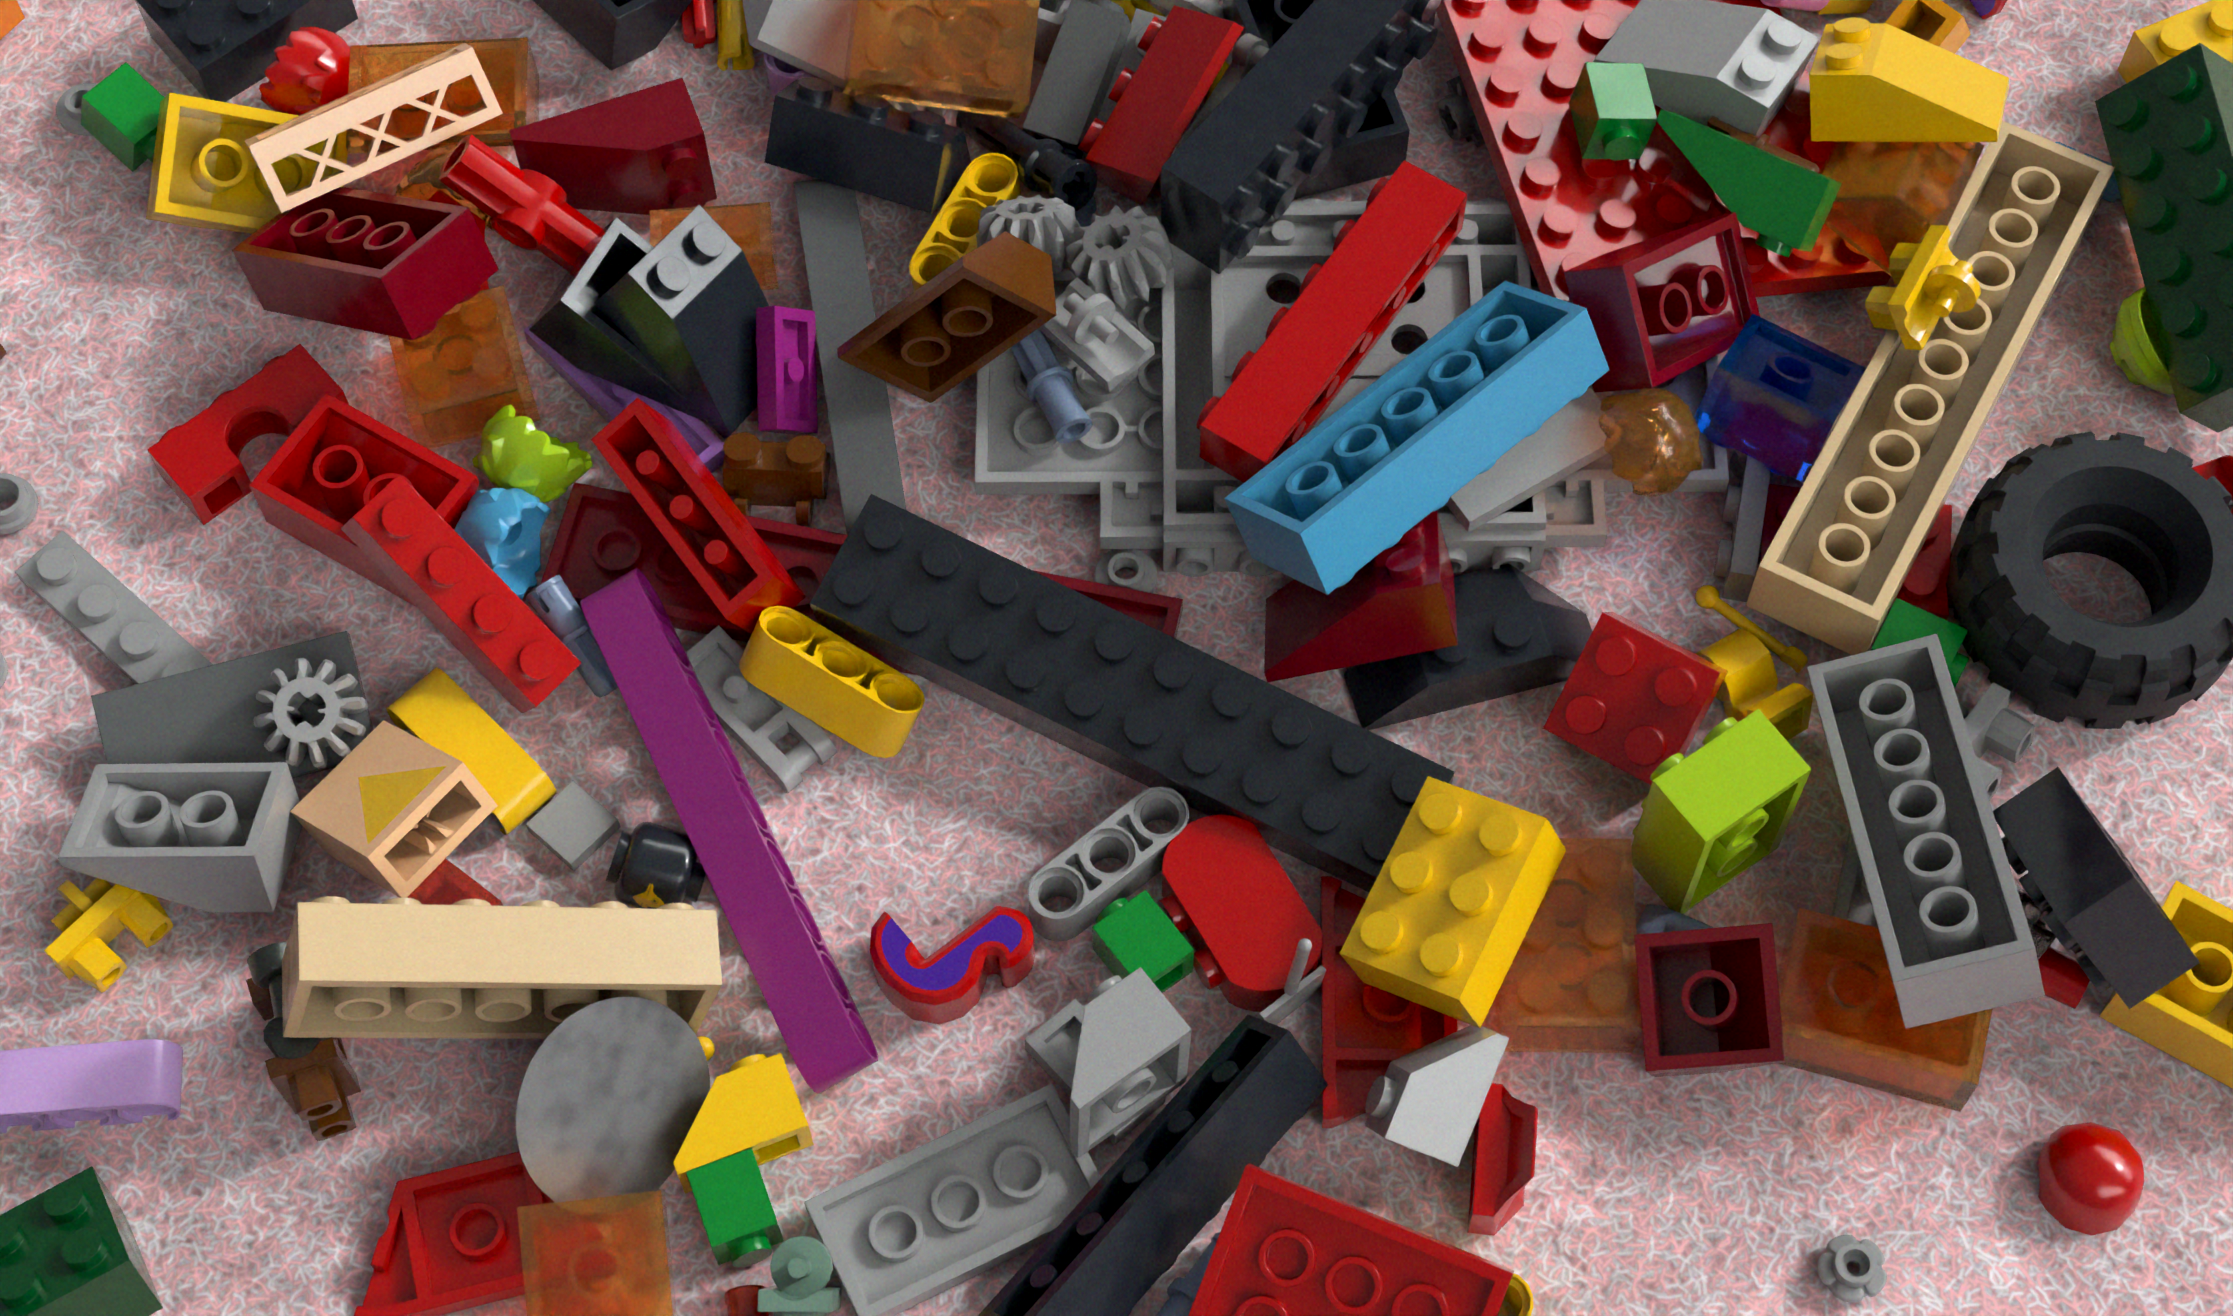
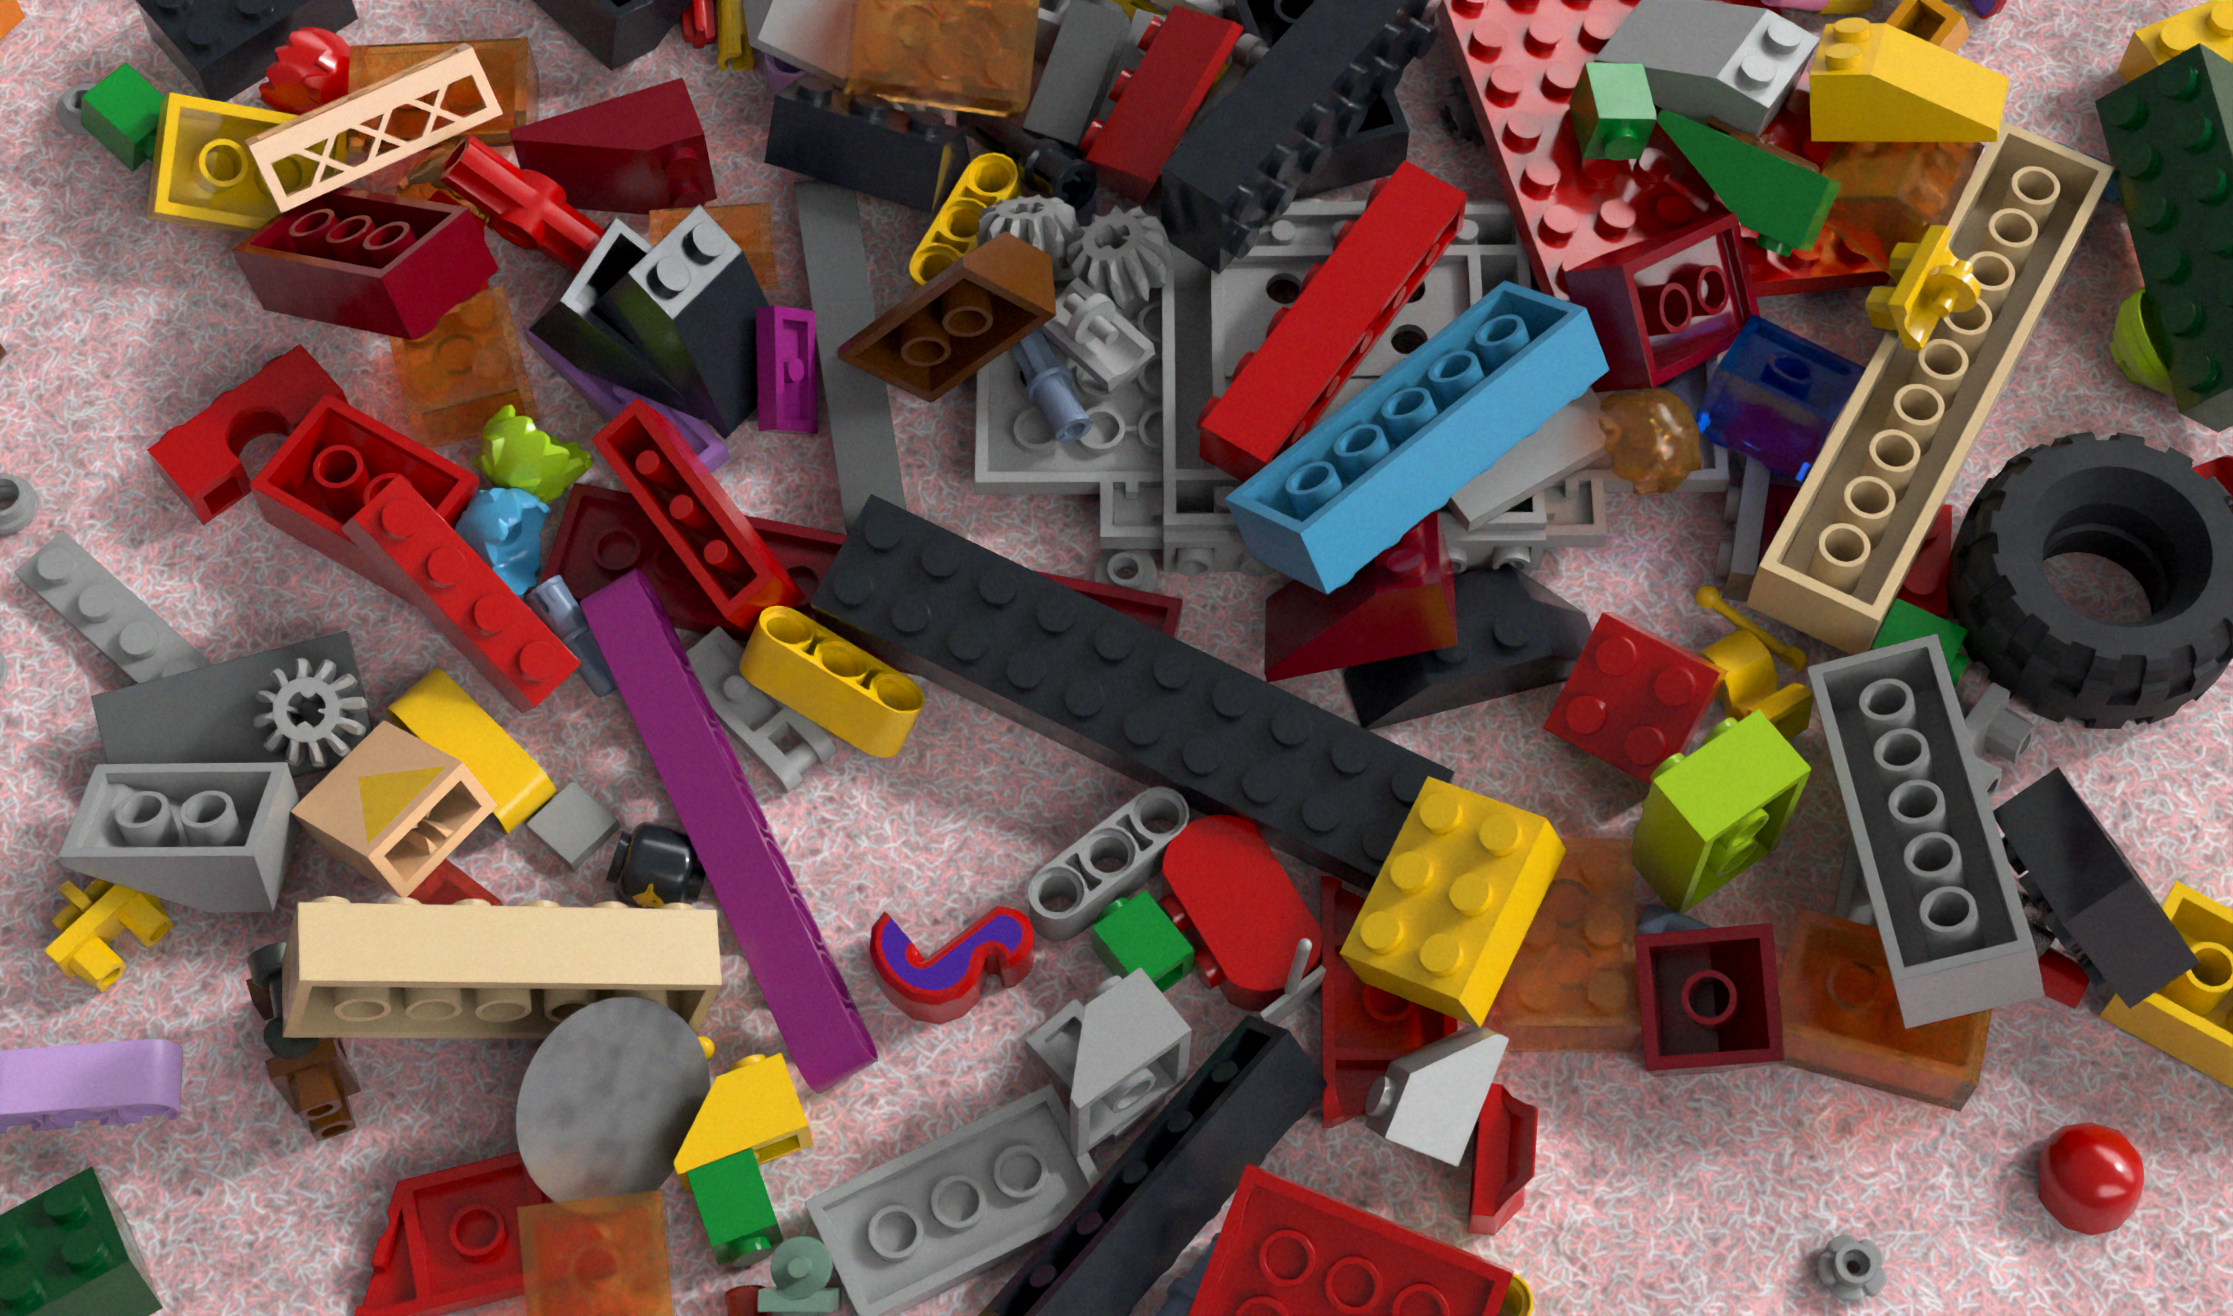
reddish brown piece [722,432,831,527] -> none

